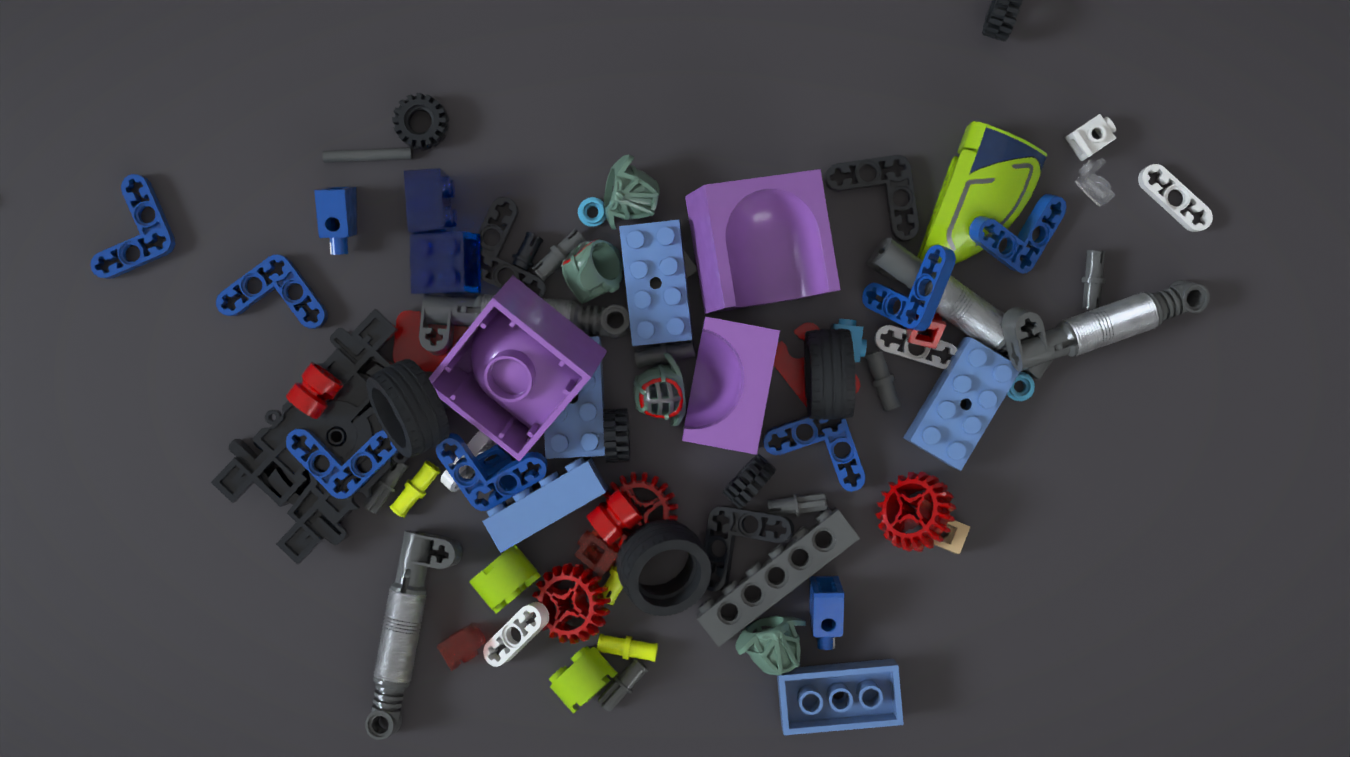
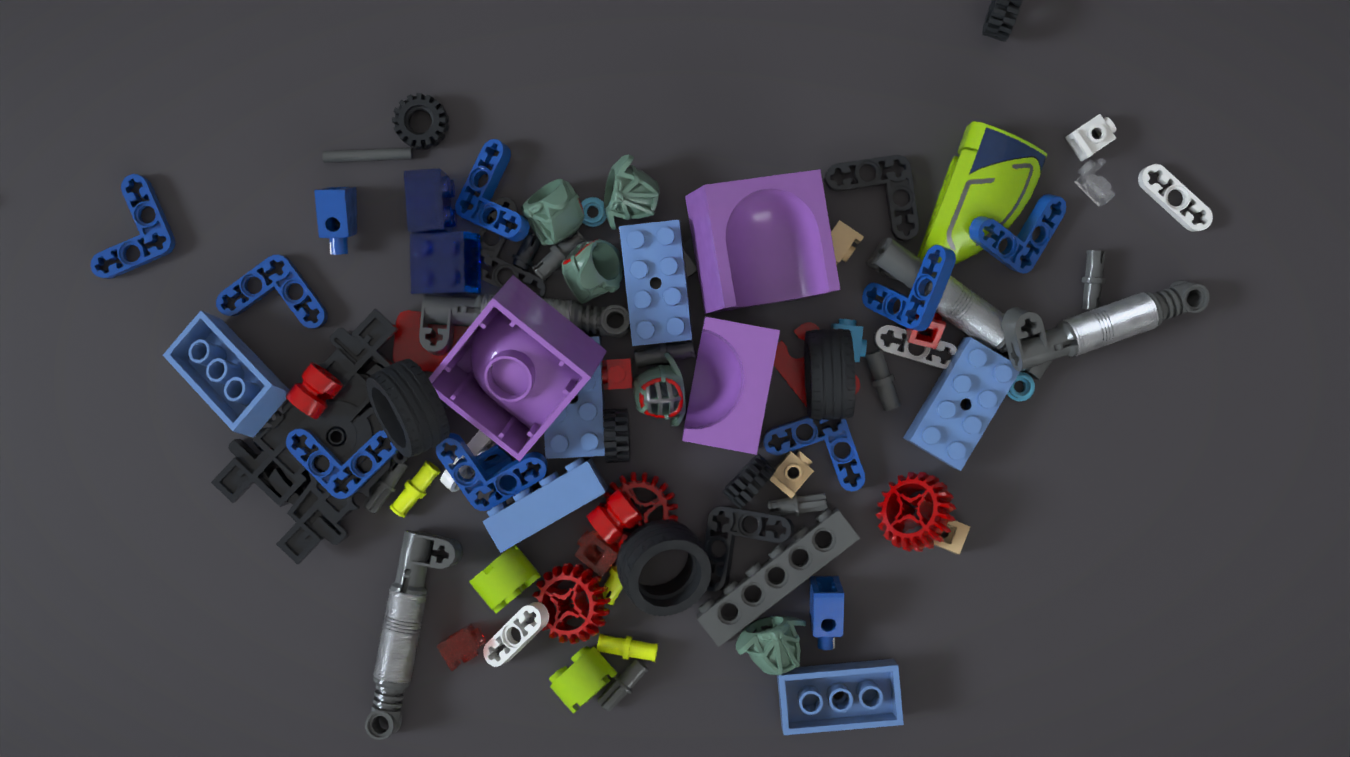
none -> medium blue brick [163,310,289,438]
none -> blue beam [455,139,530,242]
none -> sand green piece [521,179,584,246]
none -> red brick [602,358,633,390]
none -> tan brick [770,451,814,499]
none -> tan brick [831,220,864,265]

